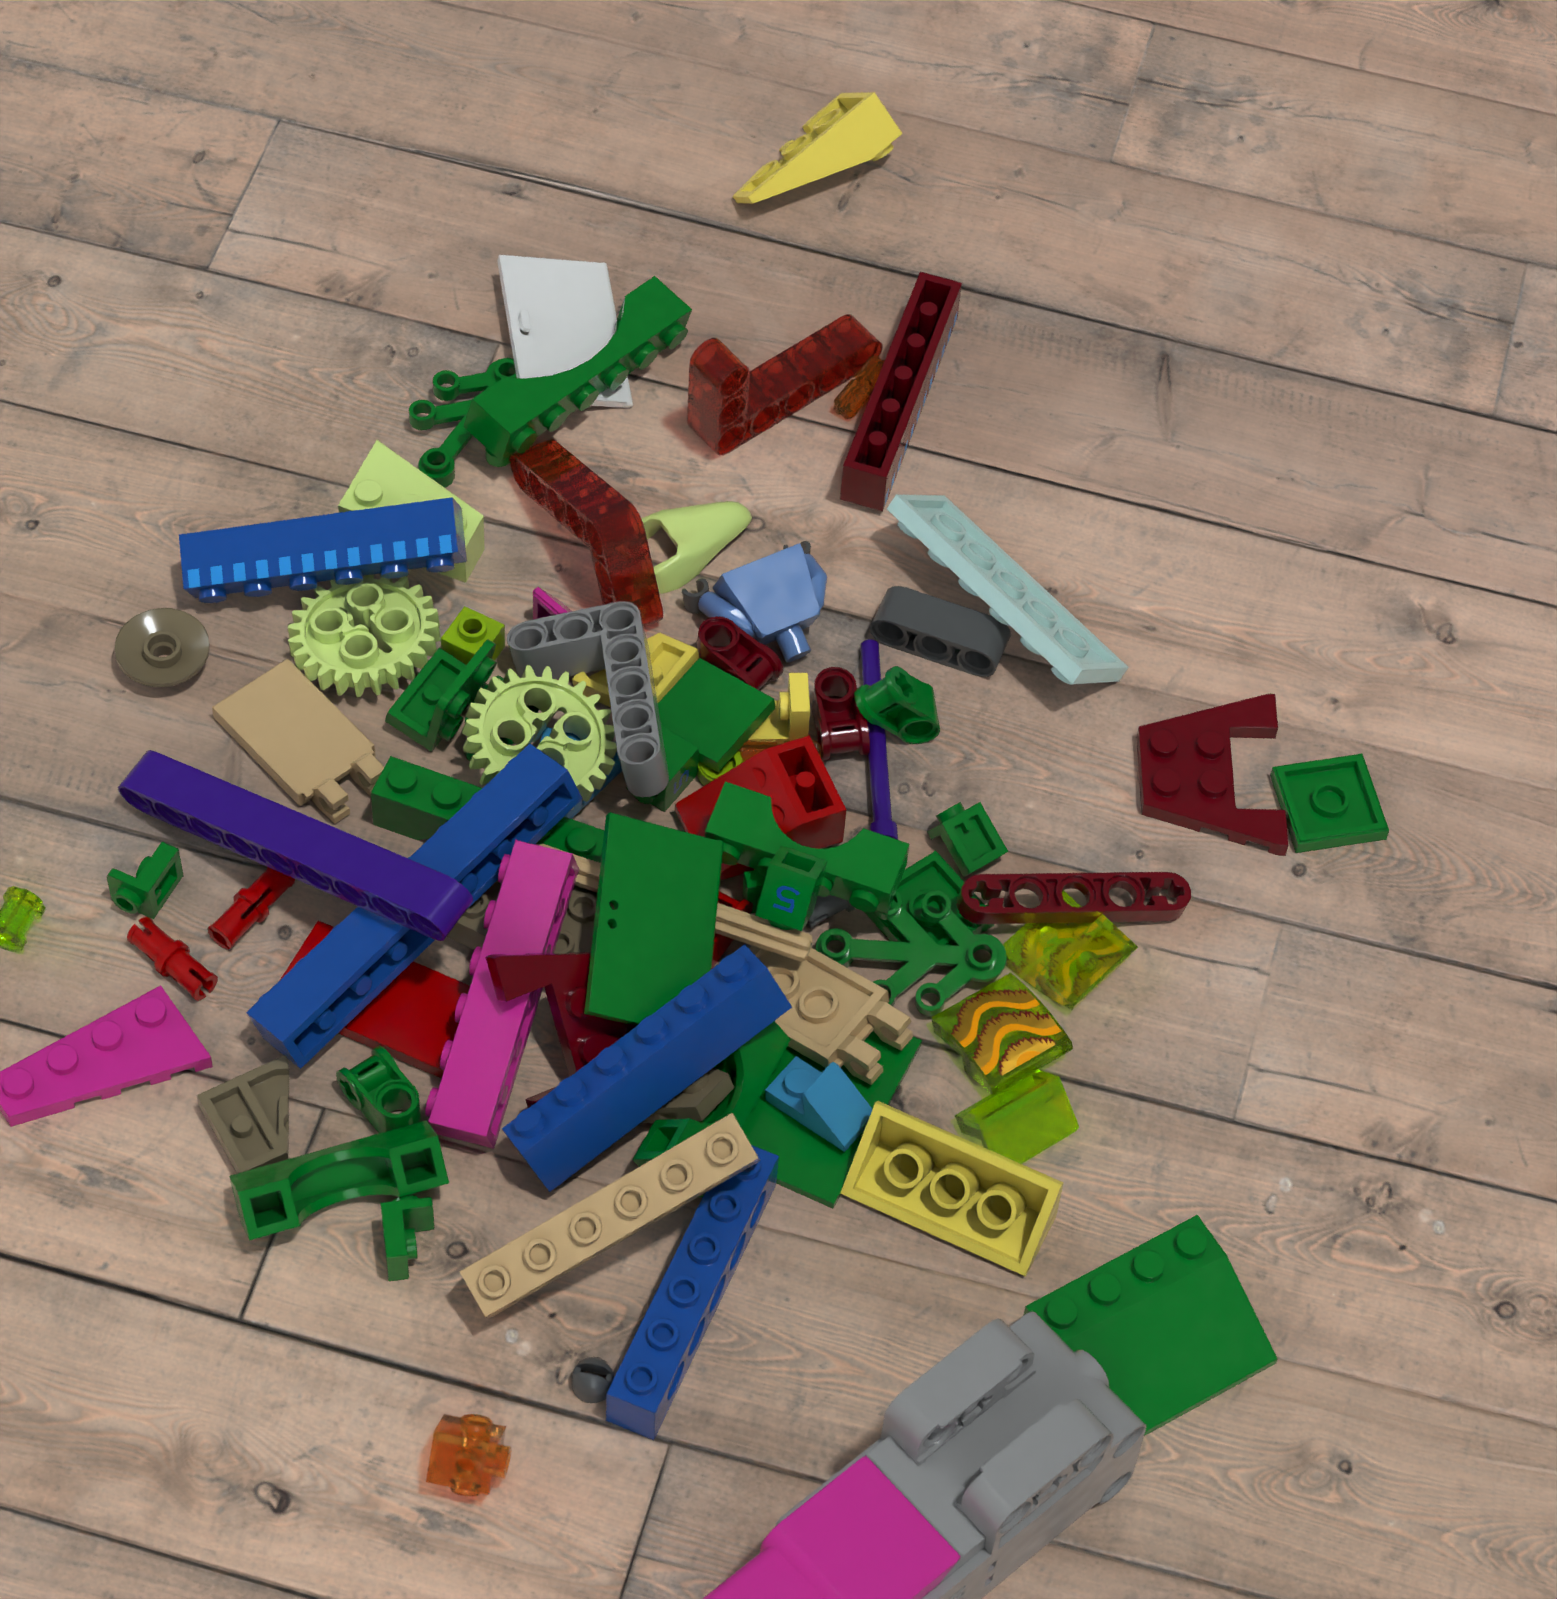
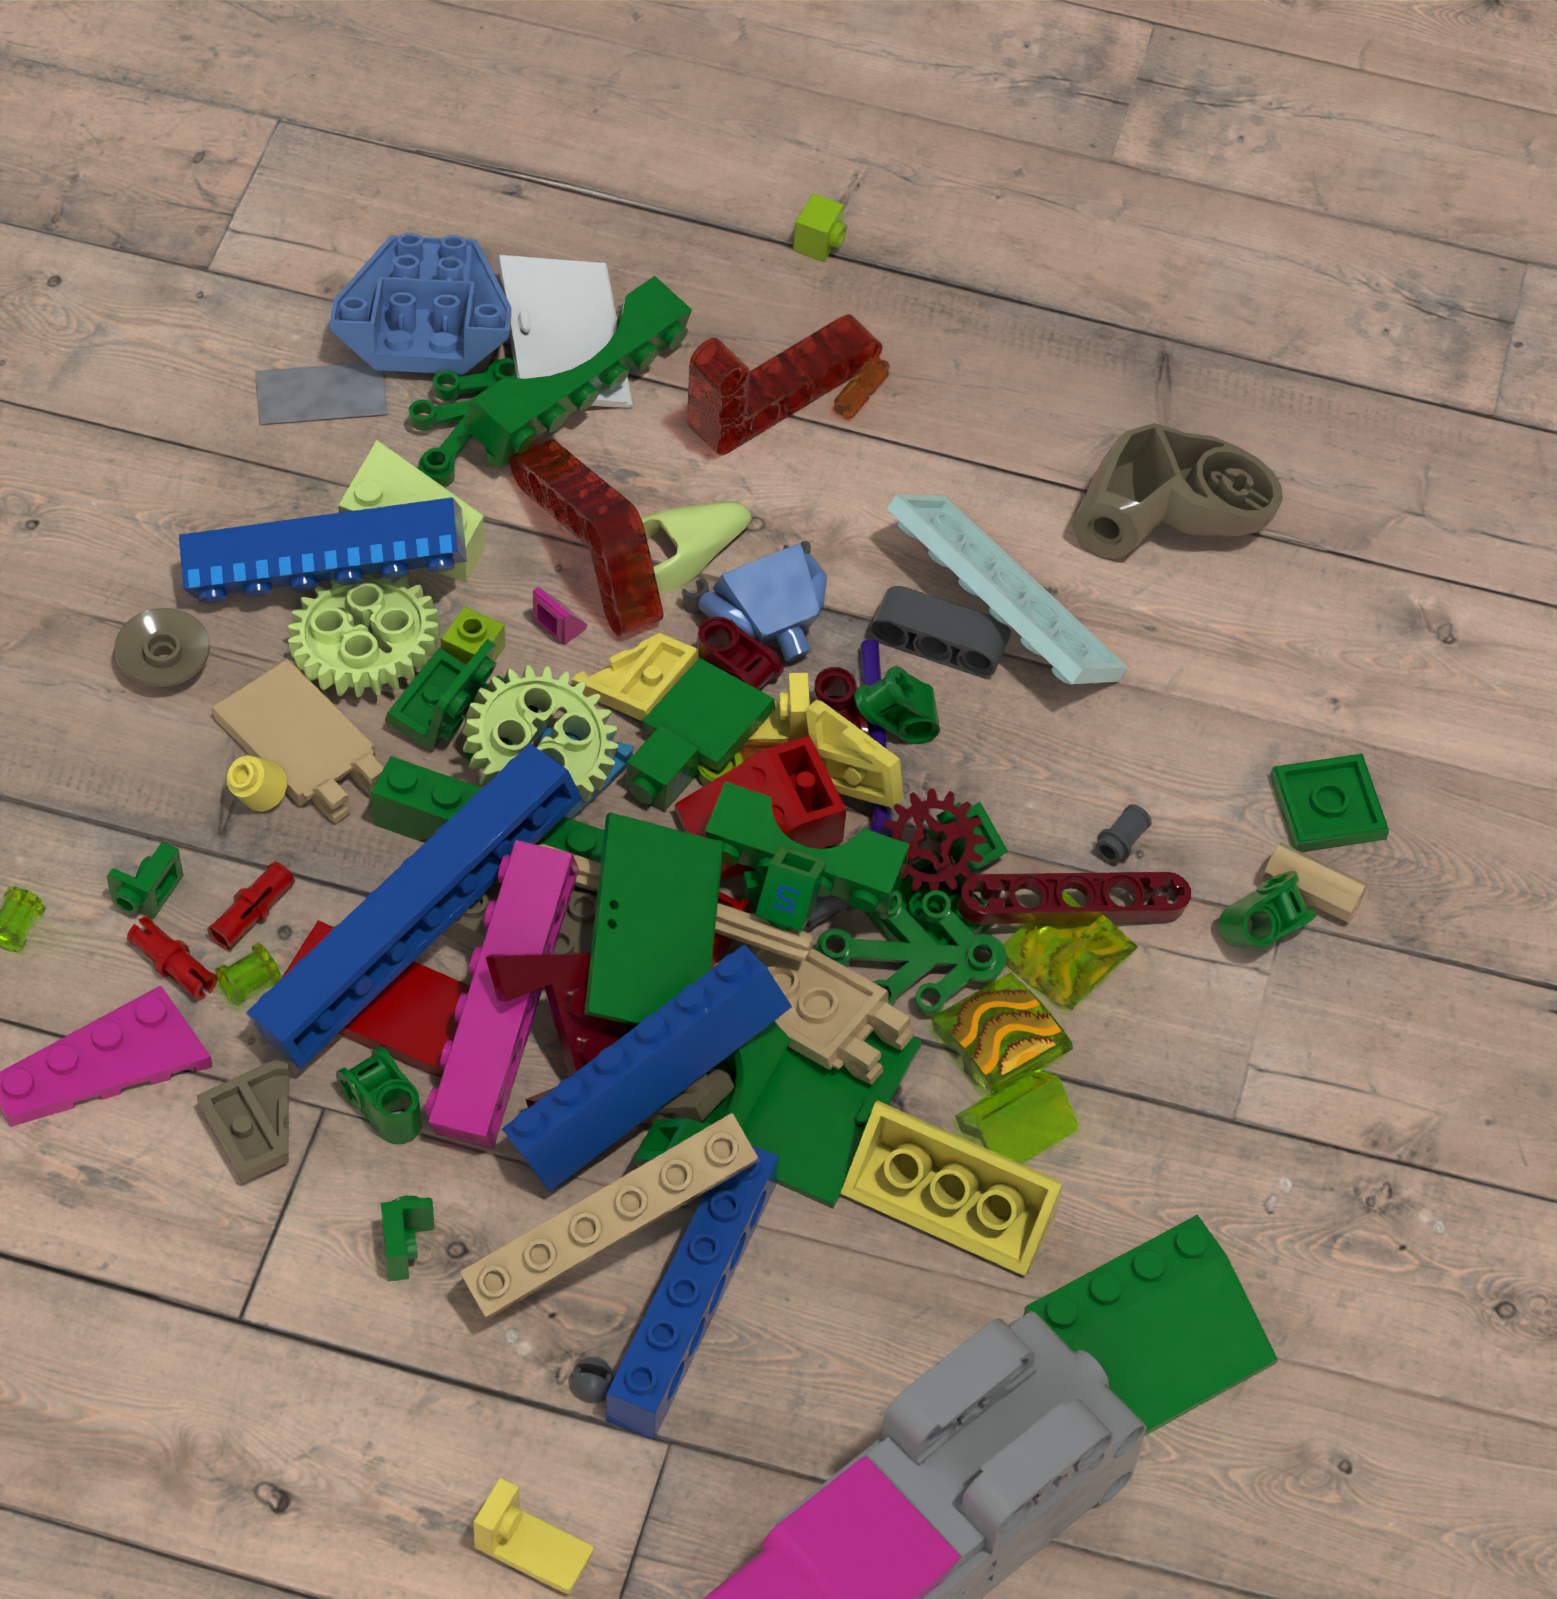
dark purple beam [118,750,473,941] -> none
green arch [229,1120,449,1240] -> none
clear orange brick [426,1414,512,1497] -> none
light grey beam [507,601,669,797] -> none
light yellow wedge [732,92,902,204] -> none
dark azure slope [765,1056,872,1152] -> none
dark red brick [840,272,962,511] -> none
dark red wing [1136,694,1289,856] -> none
none -> clear neon green bush [215,943,281,1006]
none -> light yellow hat [226,755,287,812]
none -> flat silver sticker [255,363,387,424]
none -> medium blue wedge [330,233,512,375]
none -> light yellow bracket [473,1477,593,1594]
none -> lime plate [793,193,847,262]
none -> light yellow wing [806,700,904,808]
none -> dark red gear [883,788,987,891]
none -> dark tan piece [1073,423,1283,559]
none -> dark grey pin [1096,804,1152,863]
none -> green piece [1218,871,1316,947]
none -> tan axle [1262,843,1368,923]

